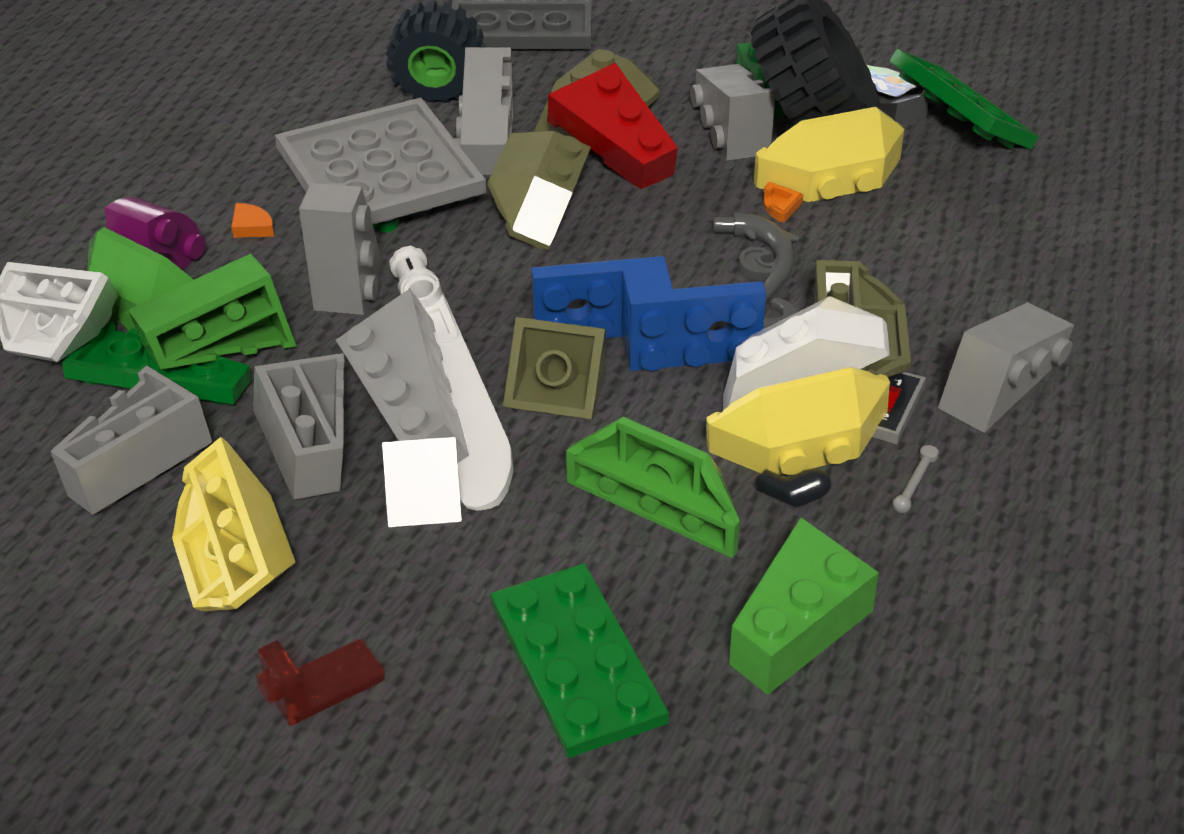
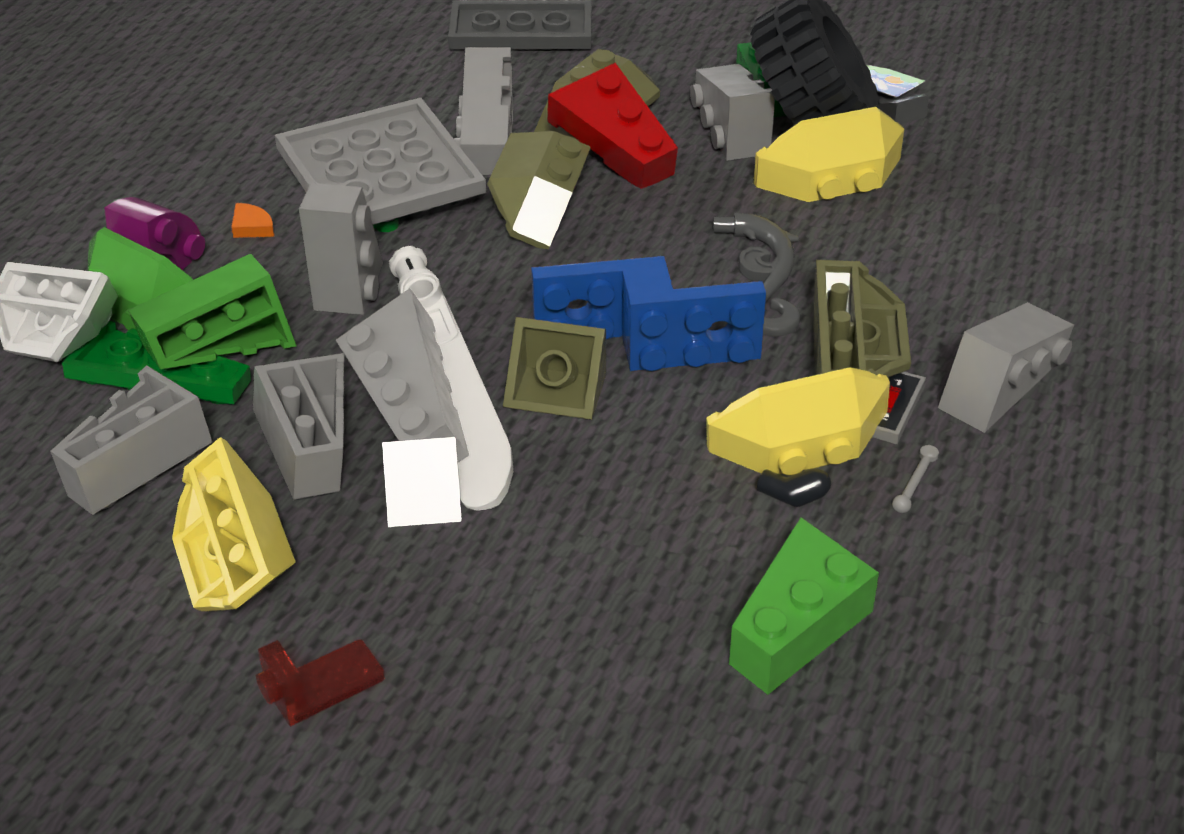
black wheel [386,0,485,103] -> none
green plate [490,563,669,758] -> none
bright green wedge [566,417,740,558] -> none
white wedge [723,296,890,411] -> none
orange tile [763,182,804,223] -> none
green plate [889,48,1039,149] -> none

